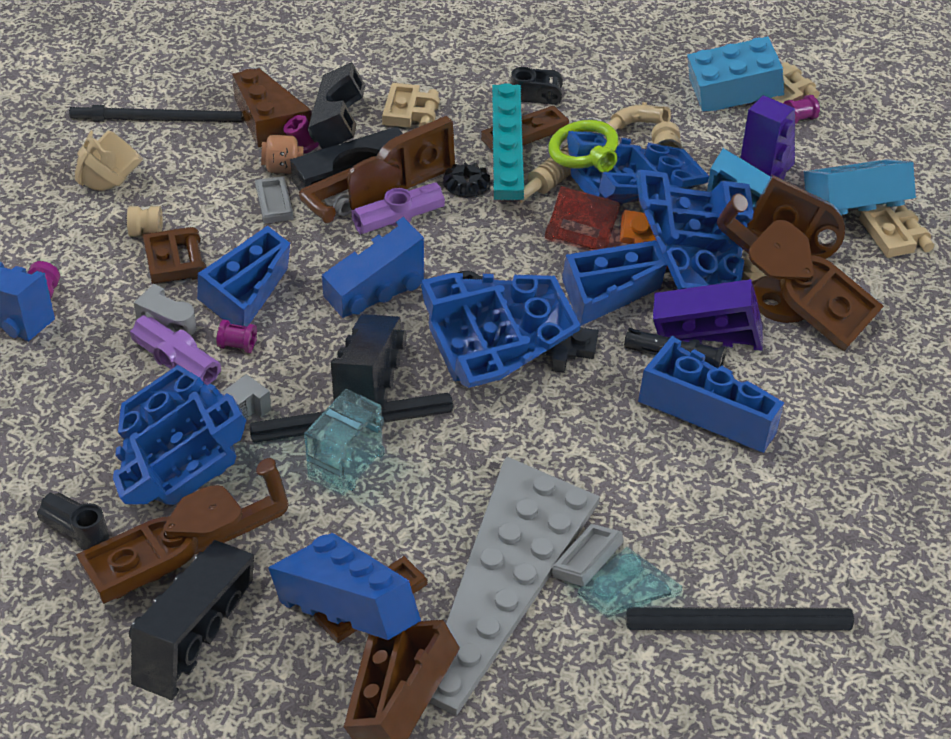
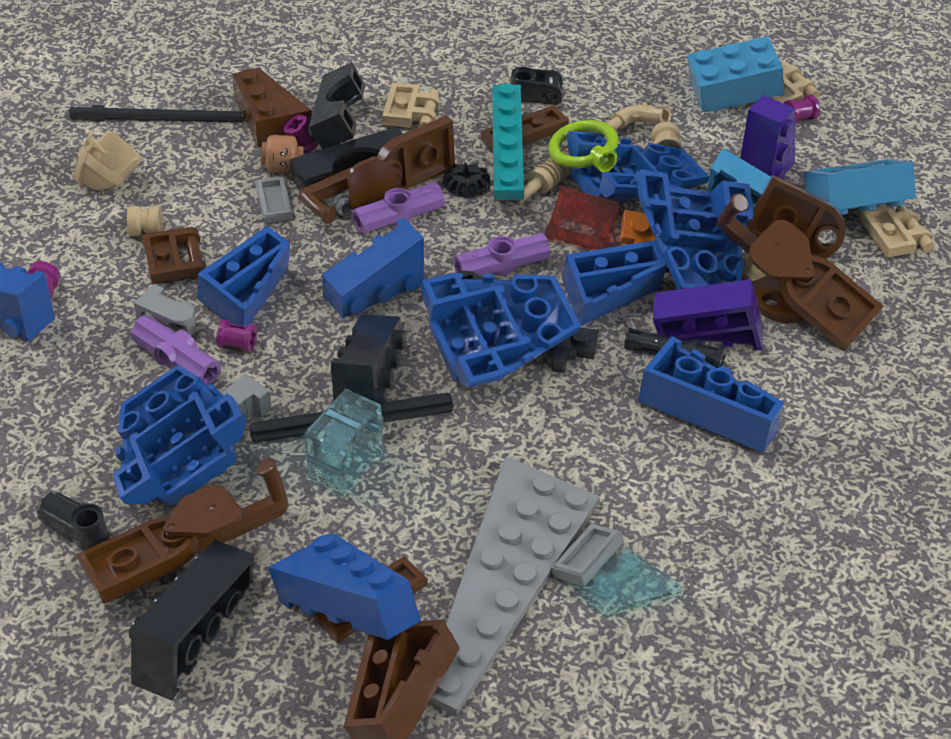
black axle [625,607,854,630] -> none
none -> medium lavender piece [453,233,550,276]

